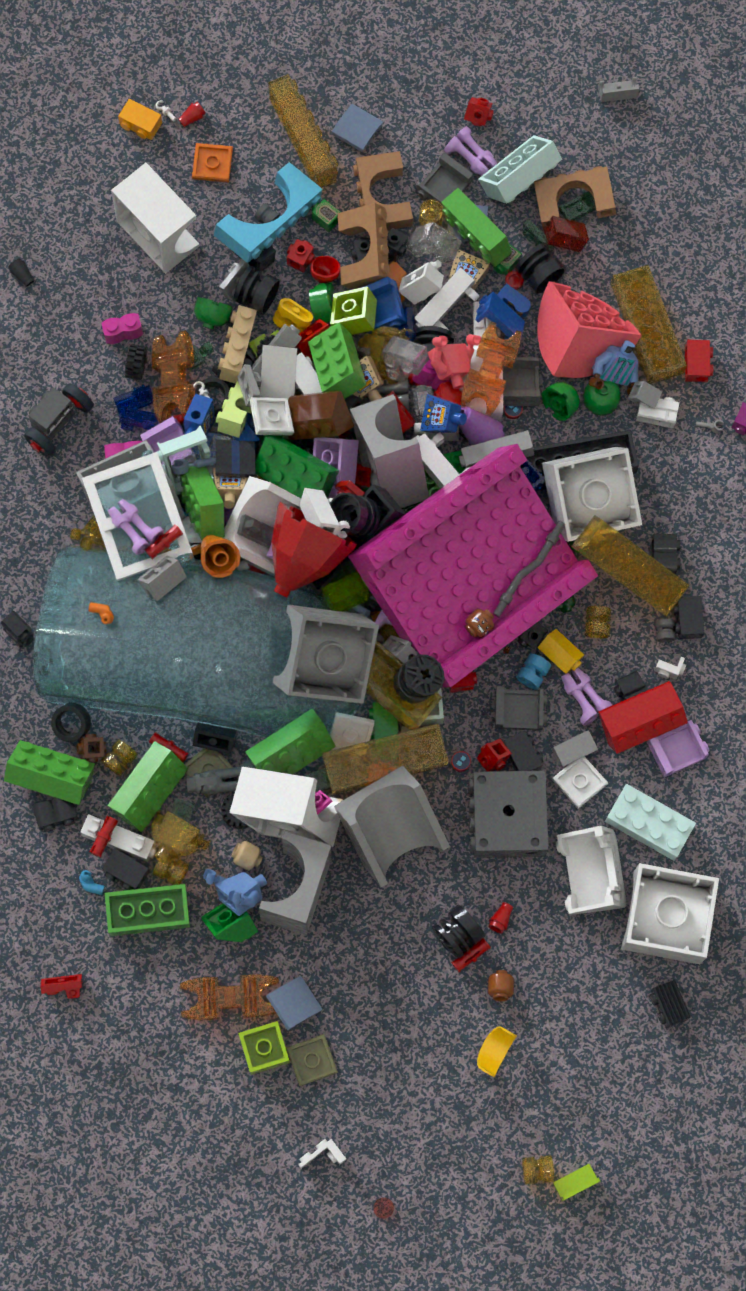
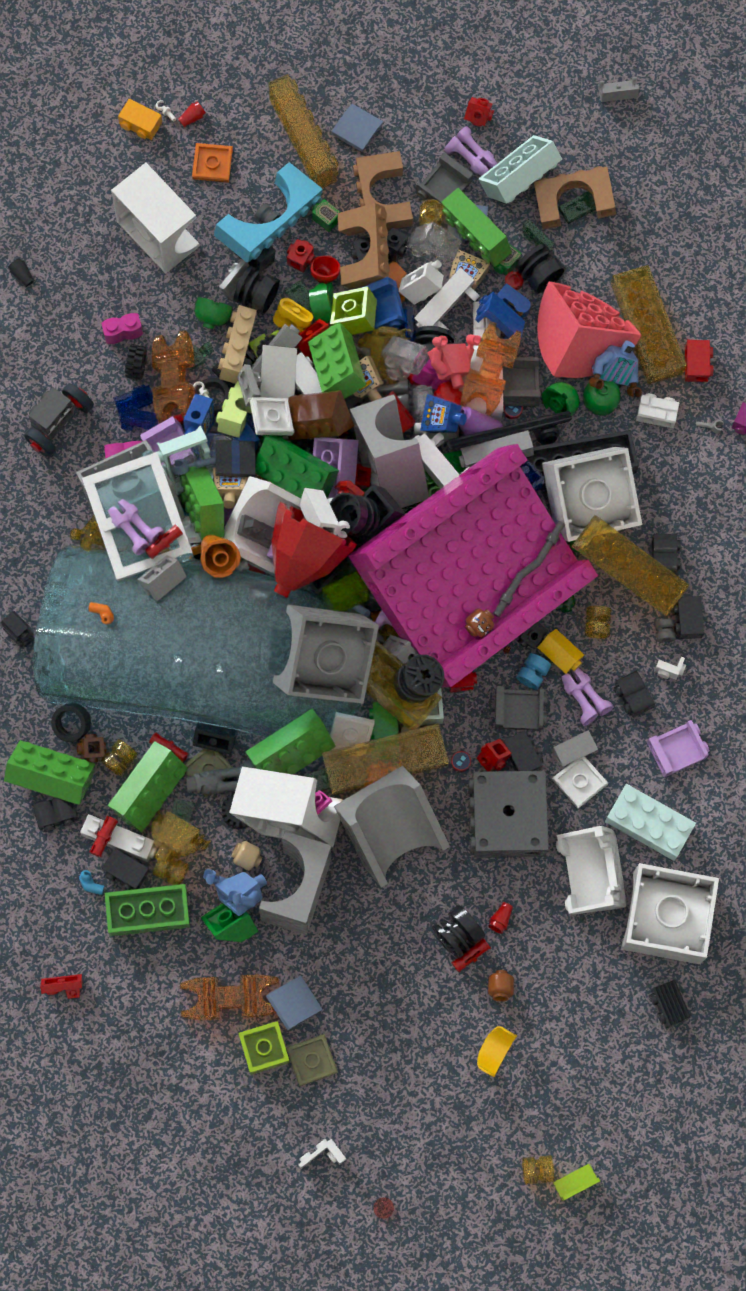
clear red brick [544,216,589,252] -> none
red slope [598,681,688,754] -> none
light grey panel [628,381,662,408] -> none
none -> clear green plate [285,280,312,313]
none -> black axle [447,411,572,450]
none -> black head [533,416,560,445]

